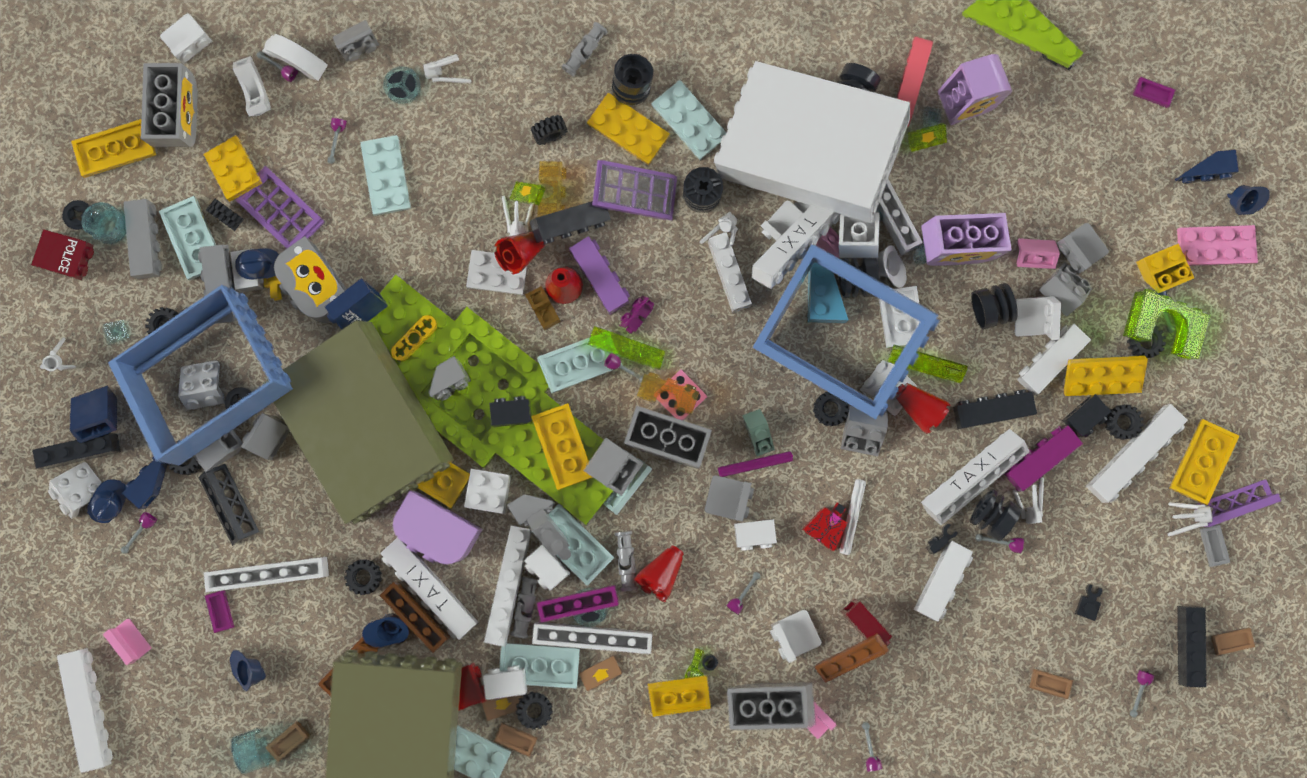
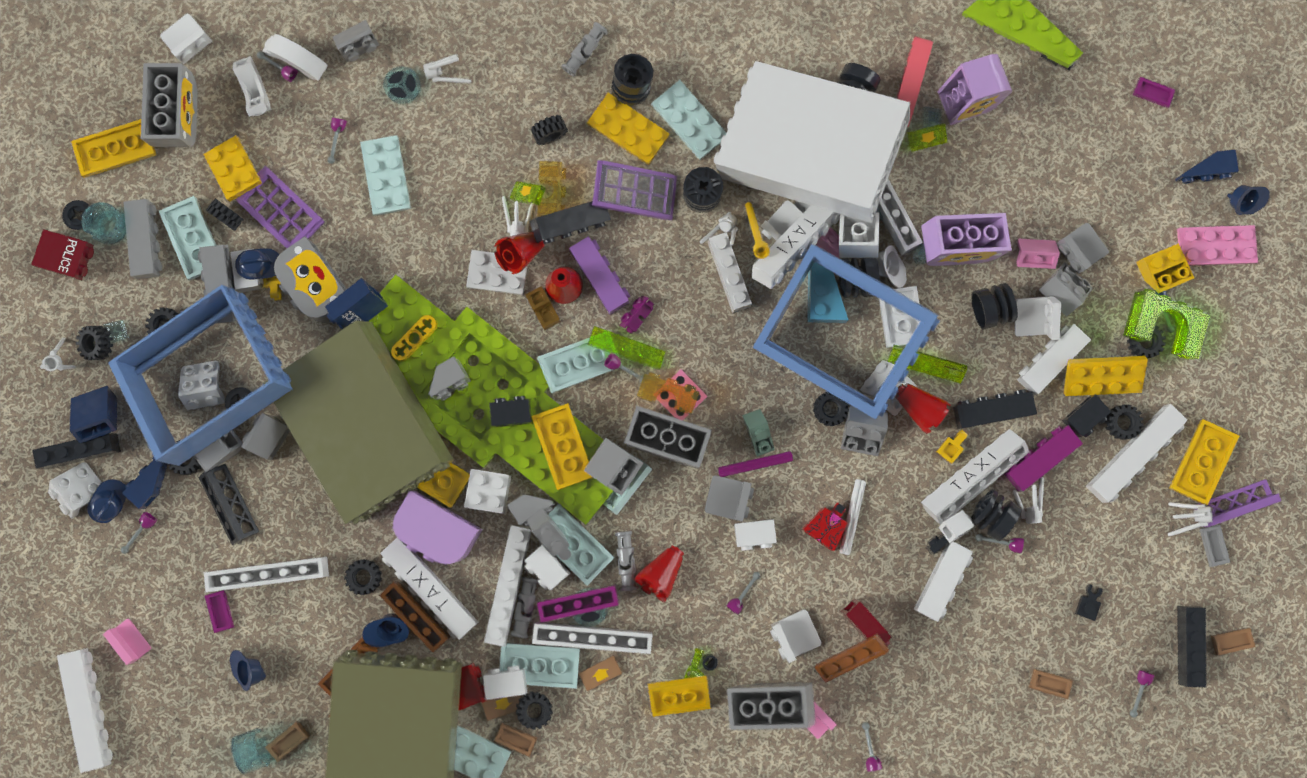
none -> black tyre [76,326,113,360]
none -> yellow piece [745,202,770,259]
none -> yellow plate [936,430,968,464]
none -> white brick [938,510,974,543]

